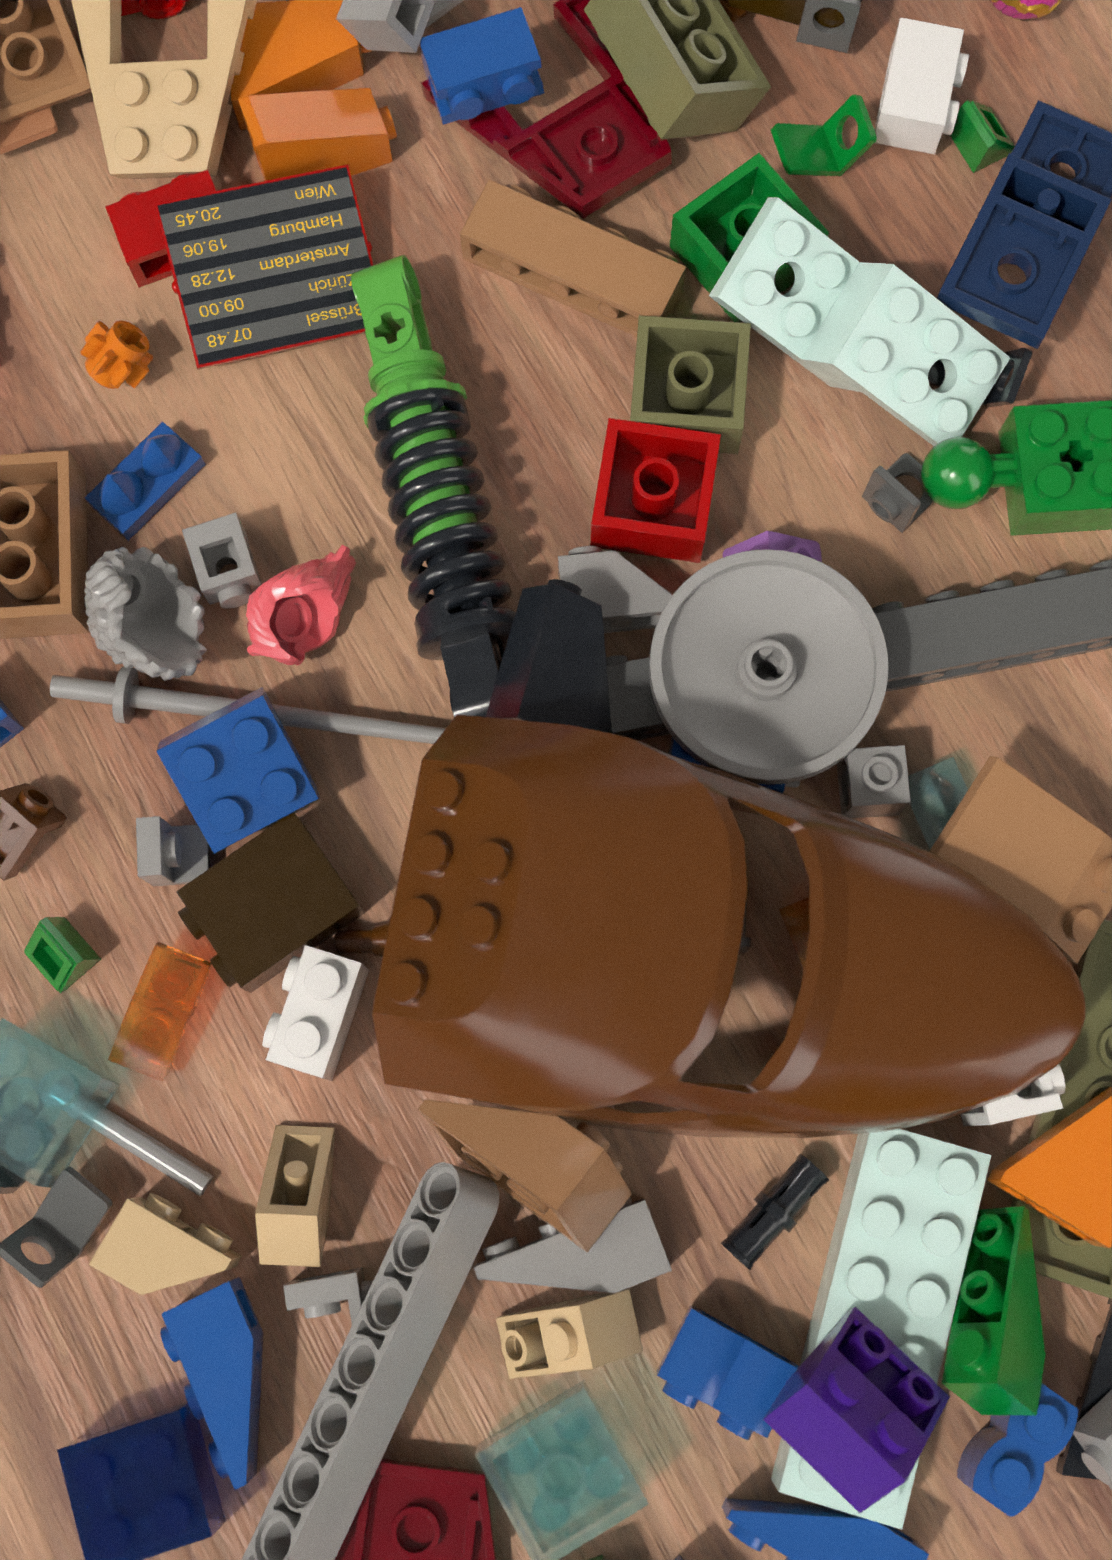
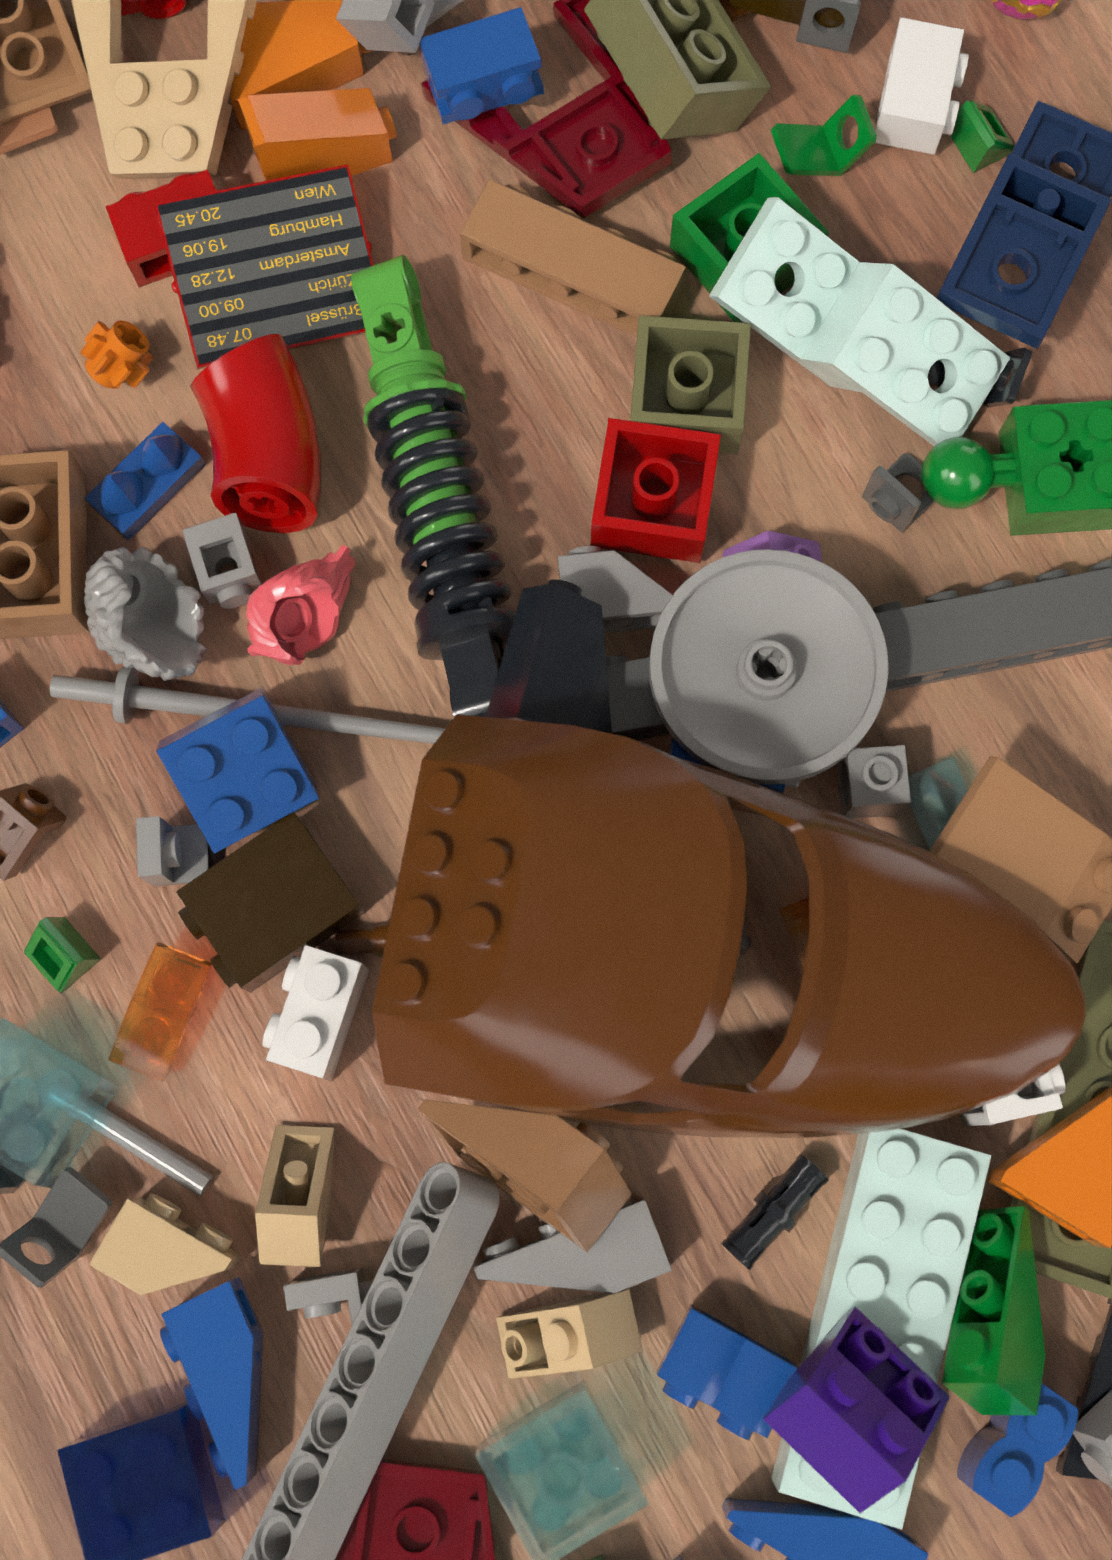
none -> red brick [190,334,321,534]

